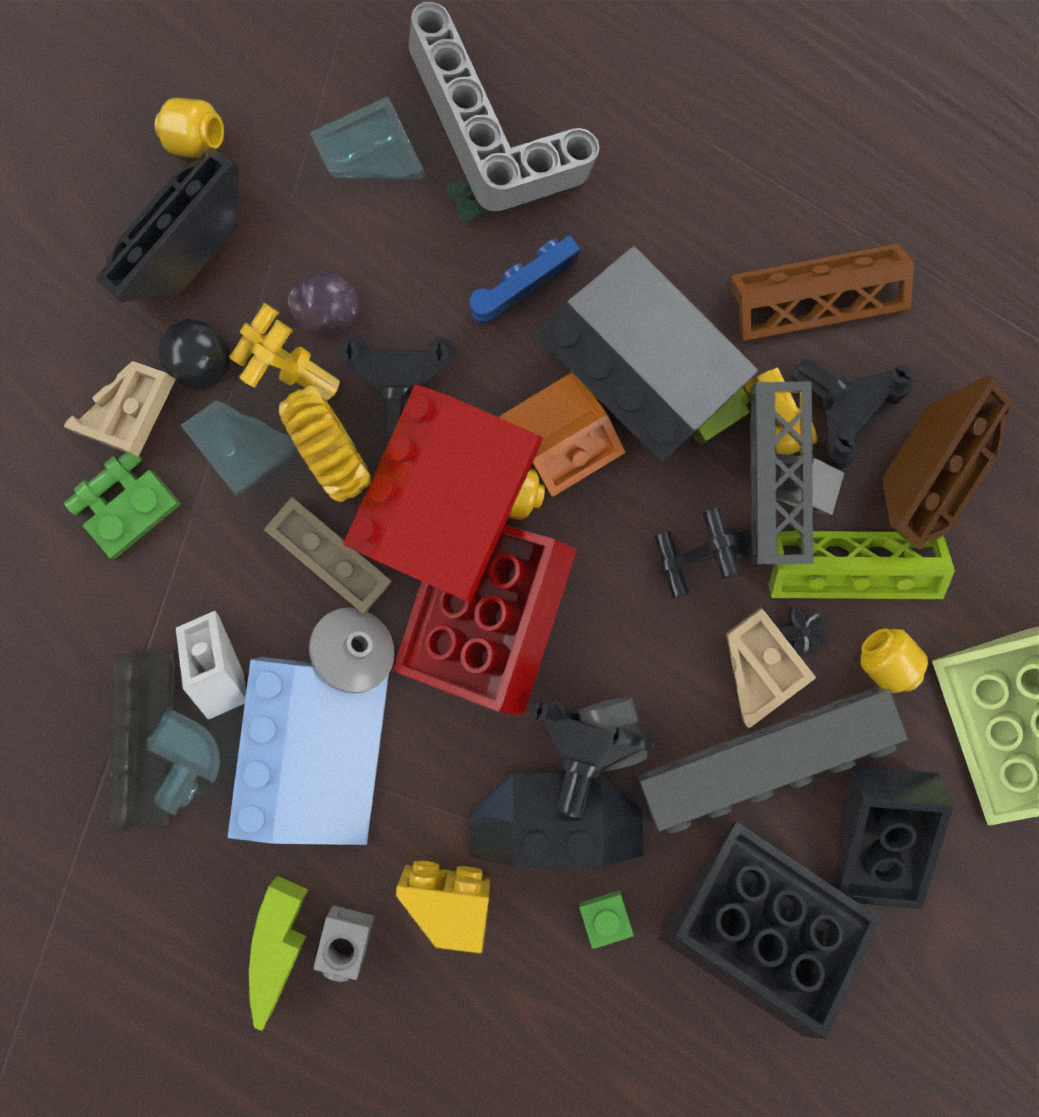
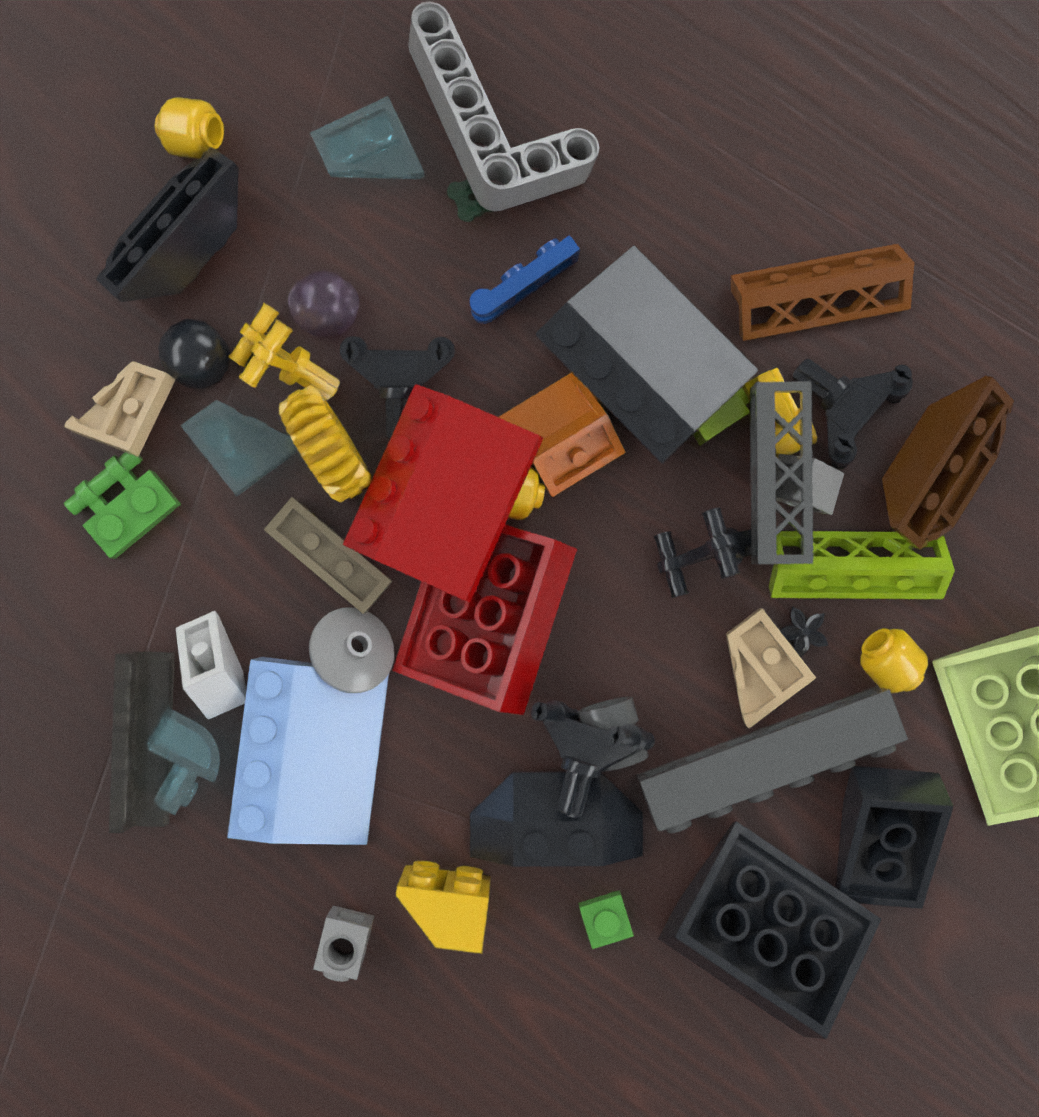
lime slope [249,876,308,1031] -> none

